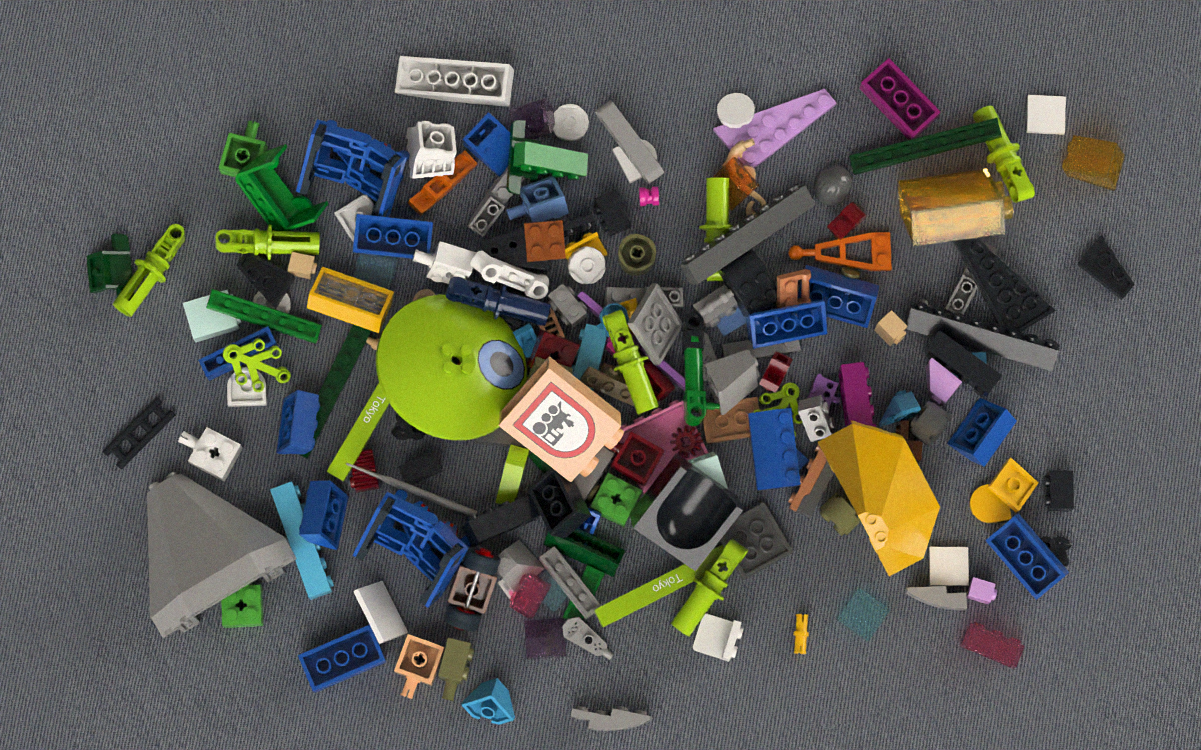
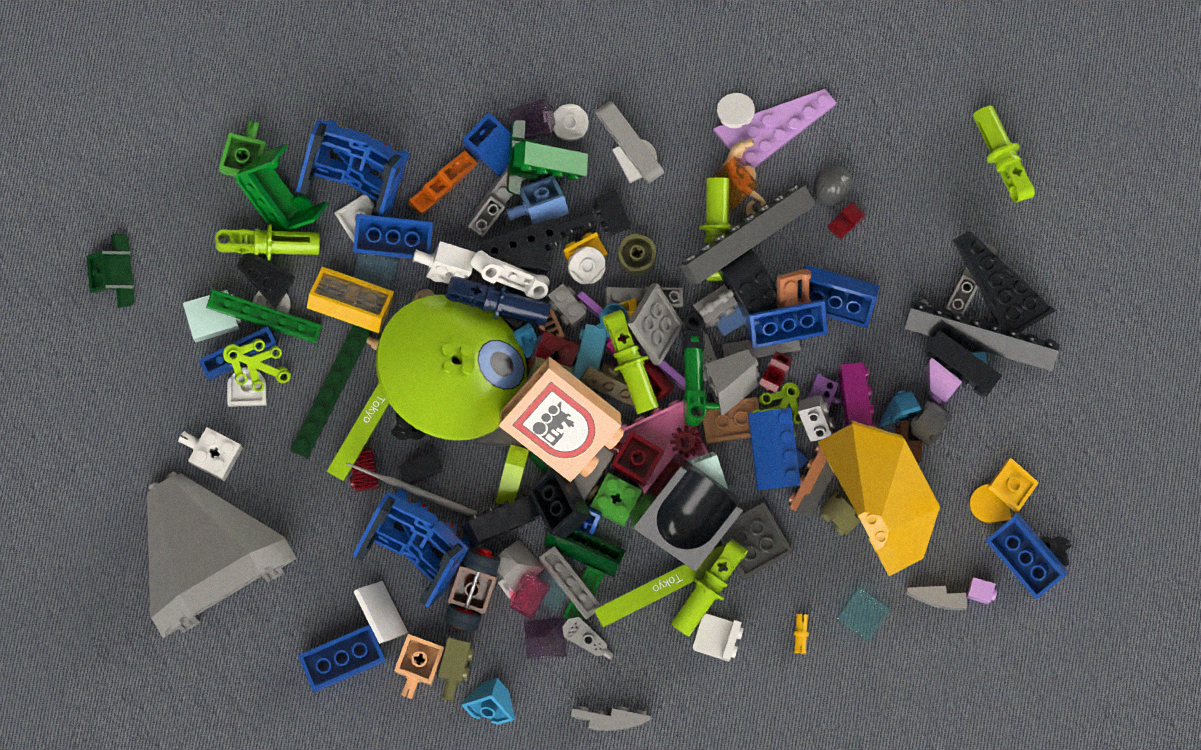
black bar [102,397,176,470] -> none
lime piece [113,224,185,317] -> none
bright green brick [221,584,264,628] -> none
medium azure brick [270,481,334,600] -> none
blue slope [276,390,320,454] -> none
tan brick [288,252,317,279] -> none
blue slope [299,480,349,550] -> none
white slope [395,56,514,107] -> none
white slope [406,121,457,178] -> none
dark orange plate [524,220,566,262] -> none
dark pink wheel [639,186,659,206] -> none
orange plate [788,232,892,271] -> none
olive piece [841,267,860,279] -> none
dark green plate [849,118,1002,175] -> none
magenta brick [859,58,941,140] -> none
tan brick [874,310,908,346] -> none
clear yellow brick [897,169,1013,246] -> none
white tile [929,547,969,586] -> none
blue slope [947,398,1017,467] -> none
clear pink brick [960,622,1025,669] -> none
white tile [1026,95,1066,135] -> none
black brick [1044,470,1074,511] -> none
clear yellow slope [1062,135,1125,191] -> none
black wing [1077,234,1135,300] -> none

